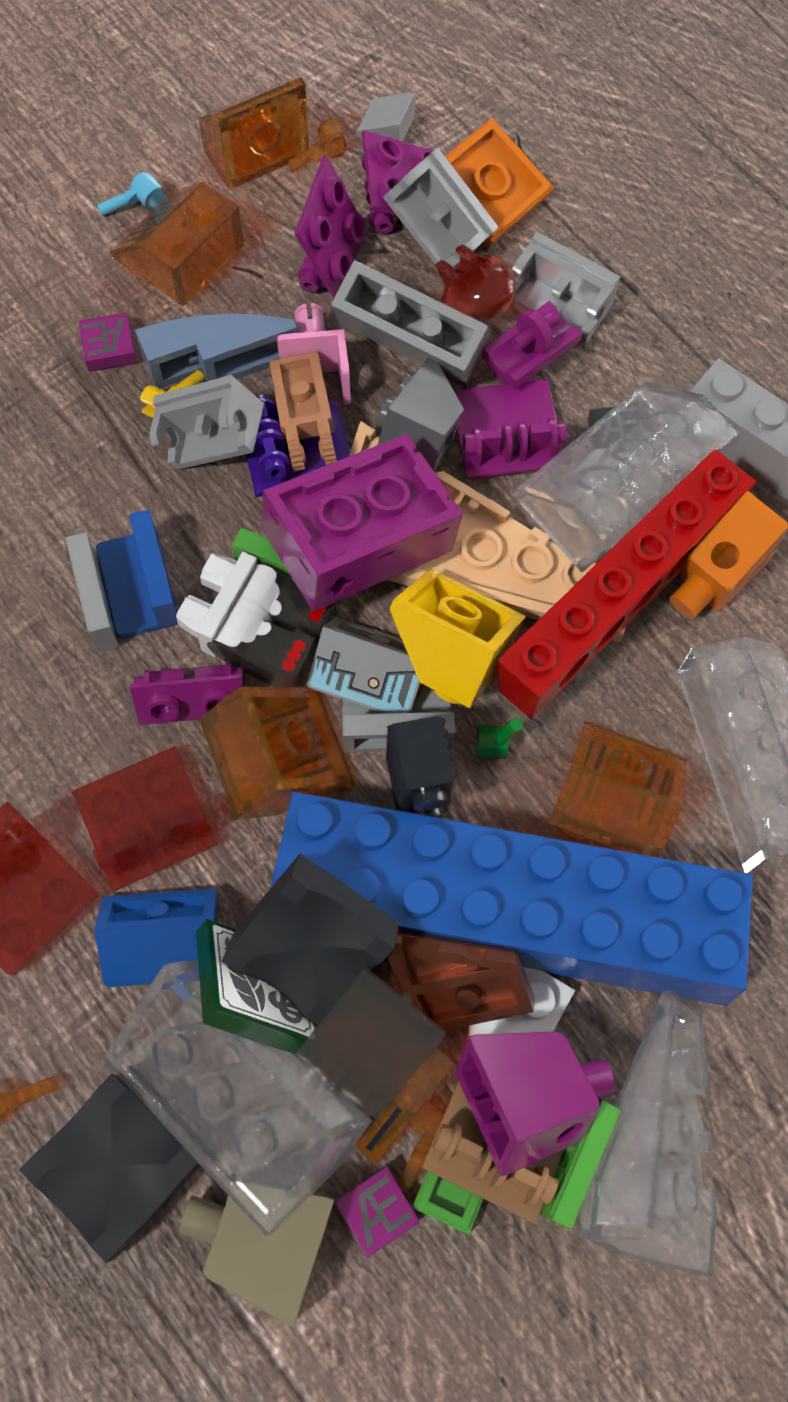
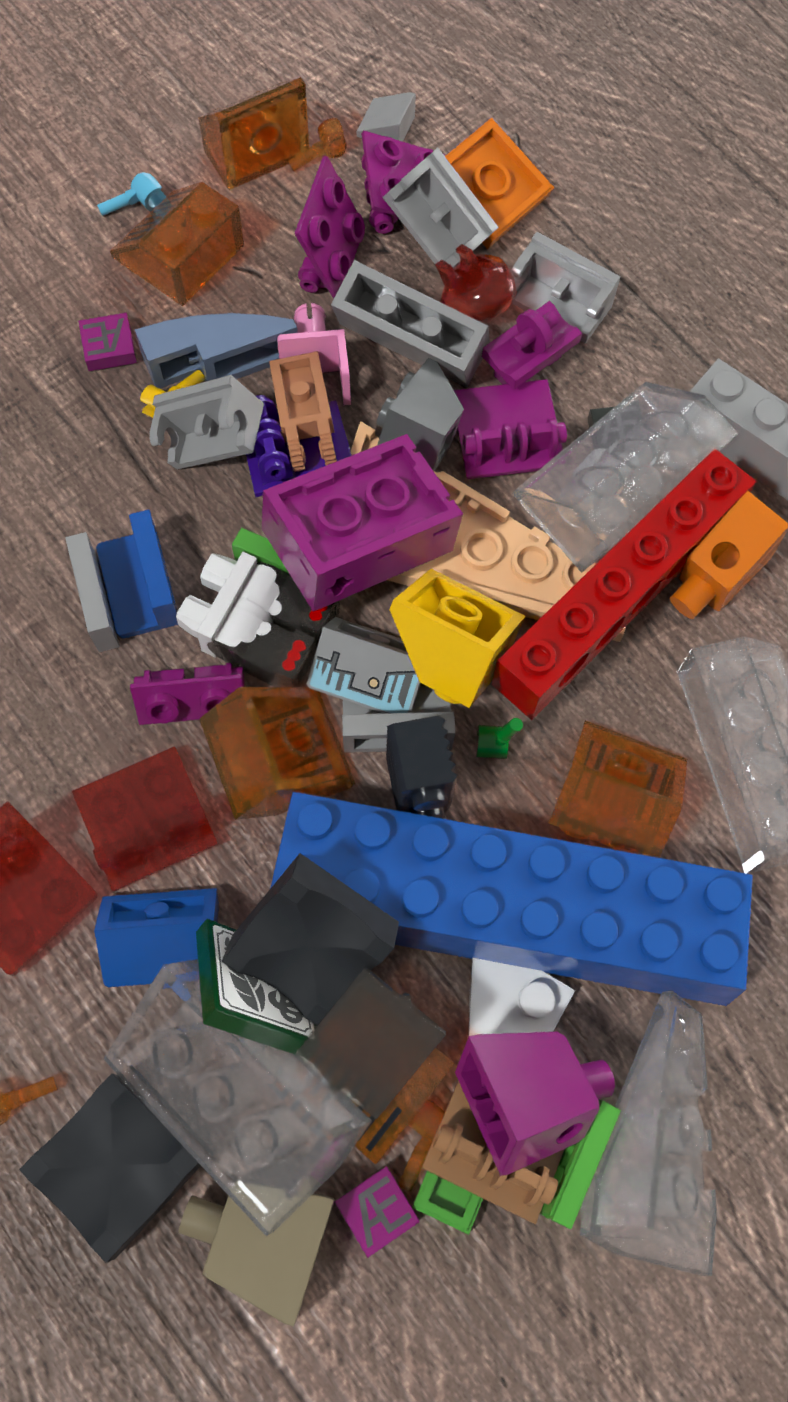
copper wing [387,929,535,1036] -> none

